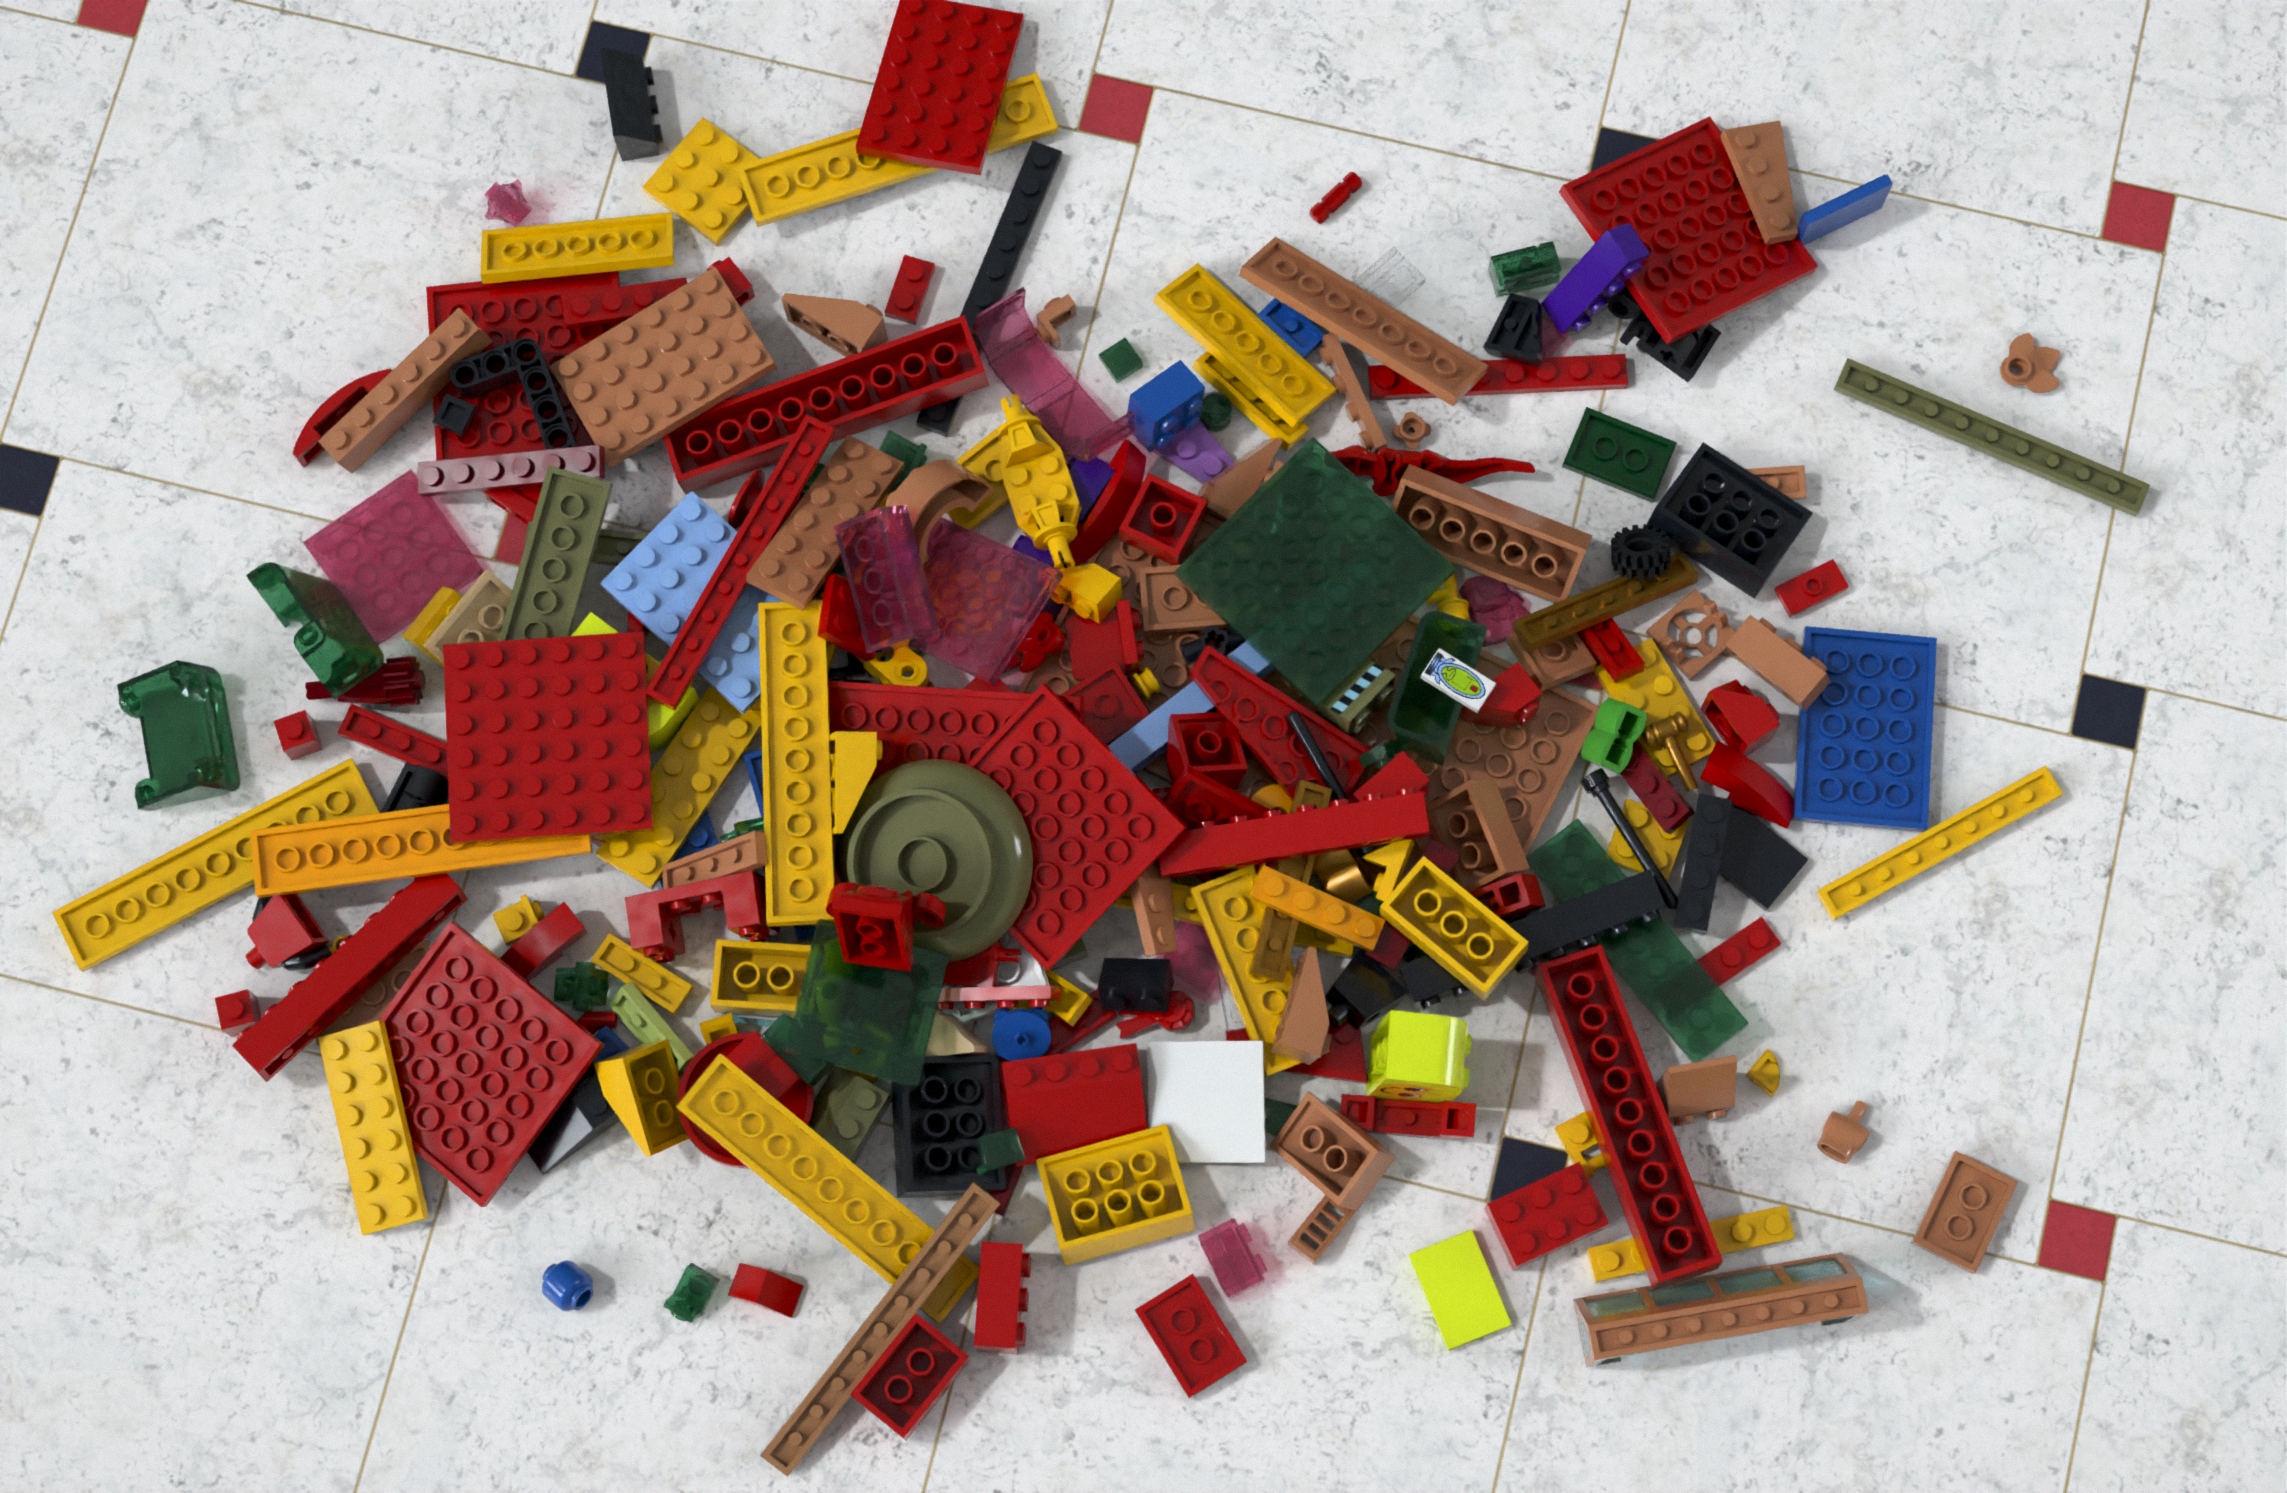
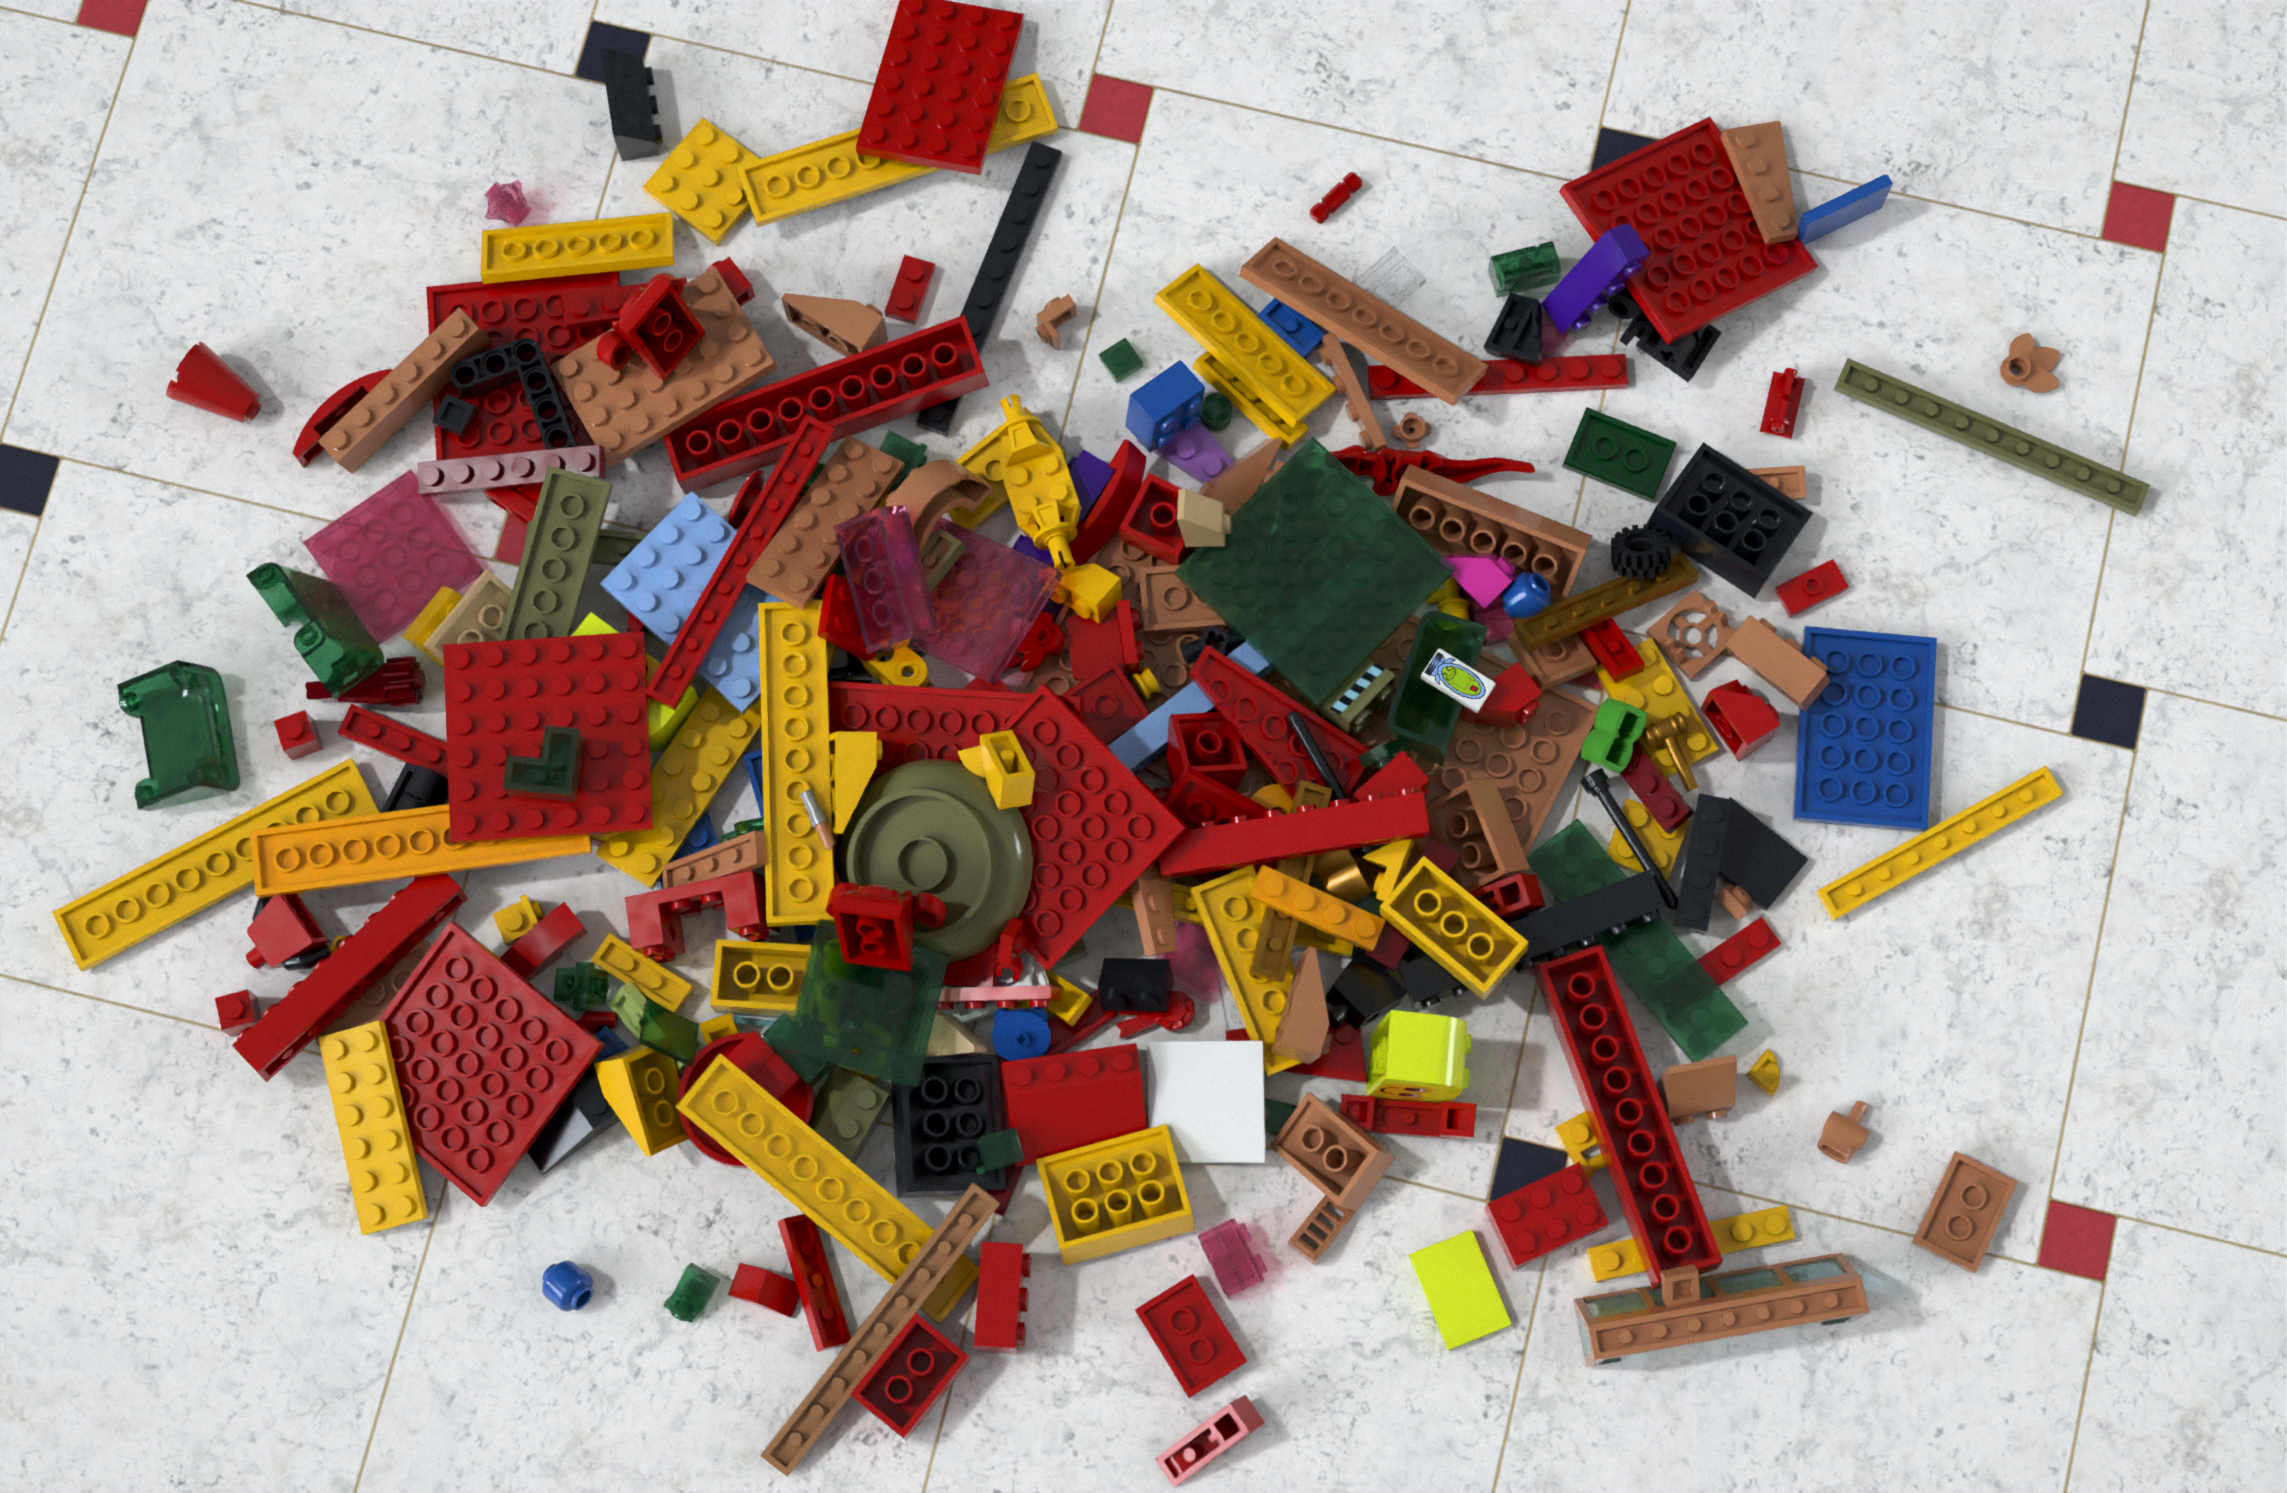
clear pink windscreen [973,287,1135,462] -> none
red slope [1700,741,1794,829] -> none
none -> red cone [166,341,262,423]
none -> brick [503,725,585,802]
none -> red piece [596,273,706,381]
none -> clear green piece [639,1001,700,1067]
none -> red plate [777,1214,851,1352]
none -> light grey piece [800,789,835,851]
none -> olive plate [899,527,967,599]
none -> yellow tile [958,746,986,777]
none -> yellow slope [980,730,1035,810]
none -> red plate [995,918,1027,982]
none -> slope [1155,1395,1265,1488]
none -> tan slope [1177,489,1232,547]
none -> dark pink slope [1438,554,1517,609]
none -> blue head [1502,572,1551,619]
none -> nougat plate [1660,1264,1700,1308]
none -> nougat plate [1715,883,1754,920]
none -> red hinge [1760,368,1805,439]

